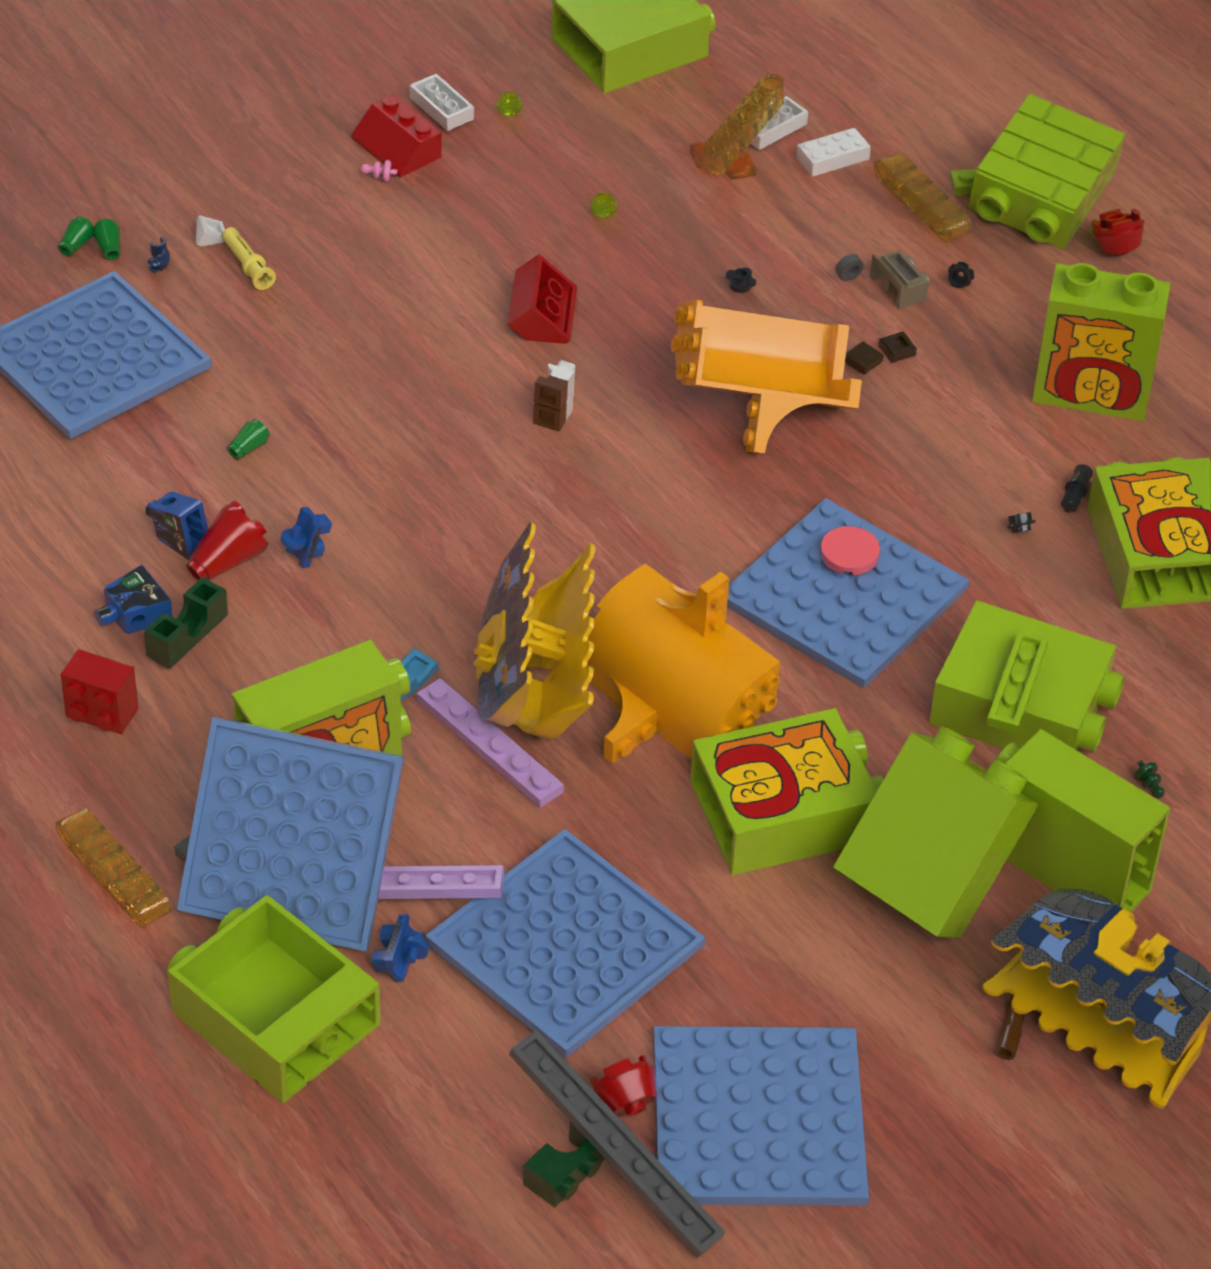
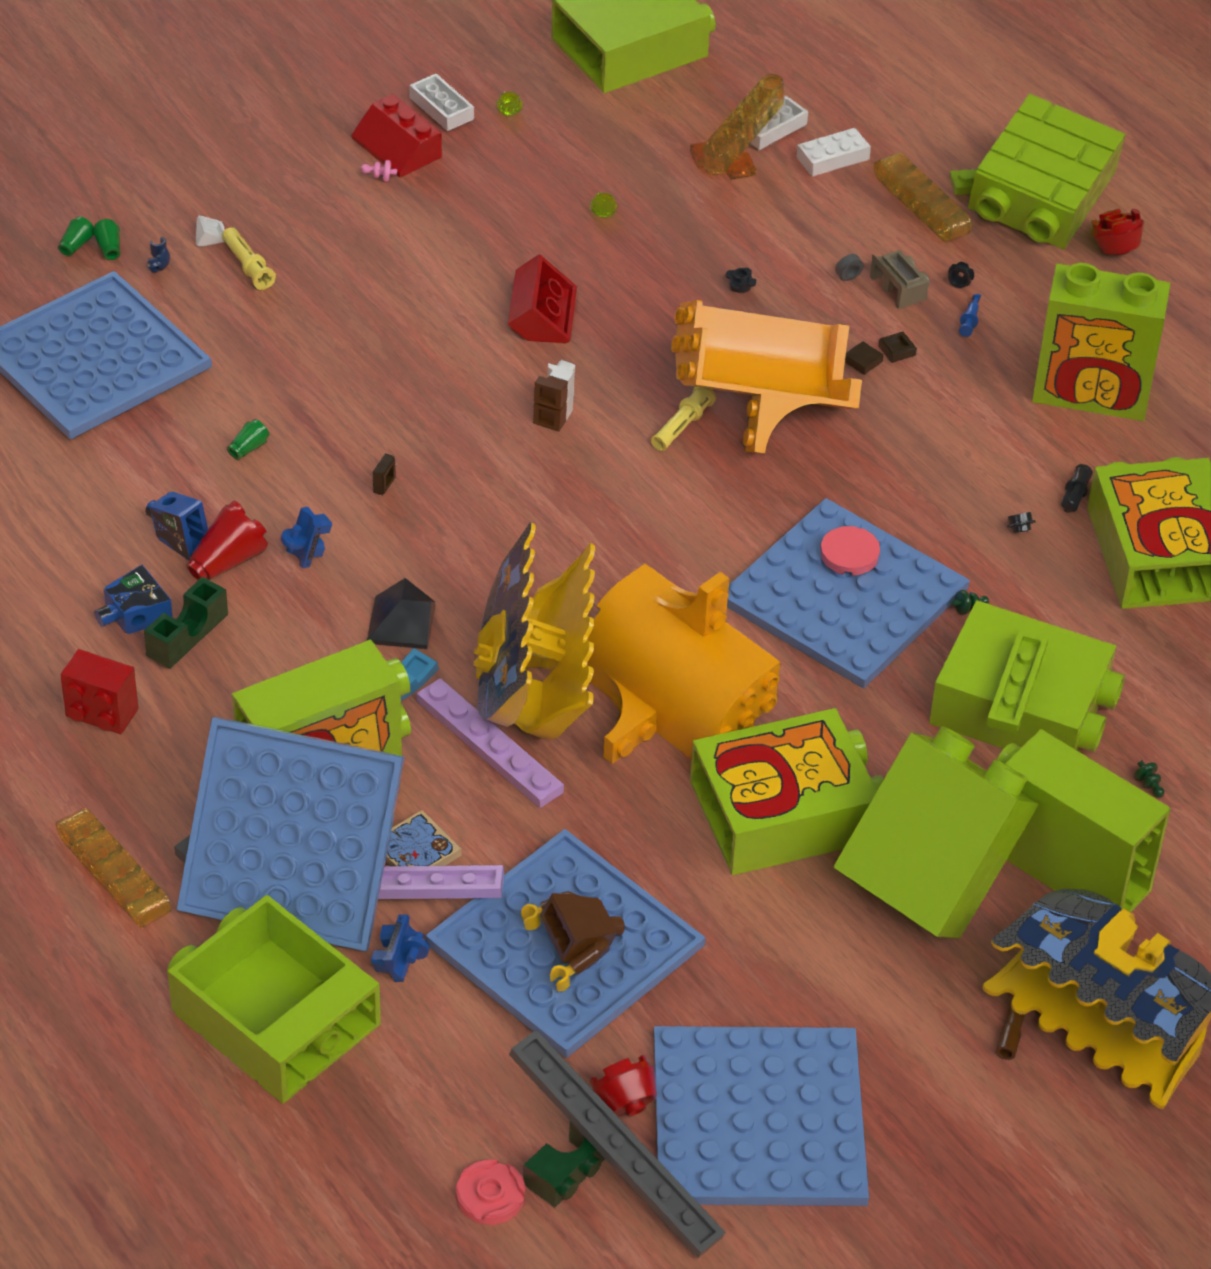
none -> black slope [367,578,435,649]
none -> dark brown tile [373,453,396,496]
none -> tile [385,810,462,866]
none -> coral tile [455,1159,526,1225]
none -> reddish brown torso [521,891,625,992]
none -> light yellow pin [651,387,716,451]
none -> dark green hair [951,590,989,615]
none -> blue piece [959,294,981,337]

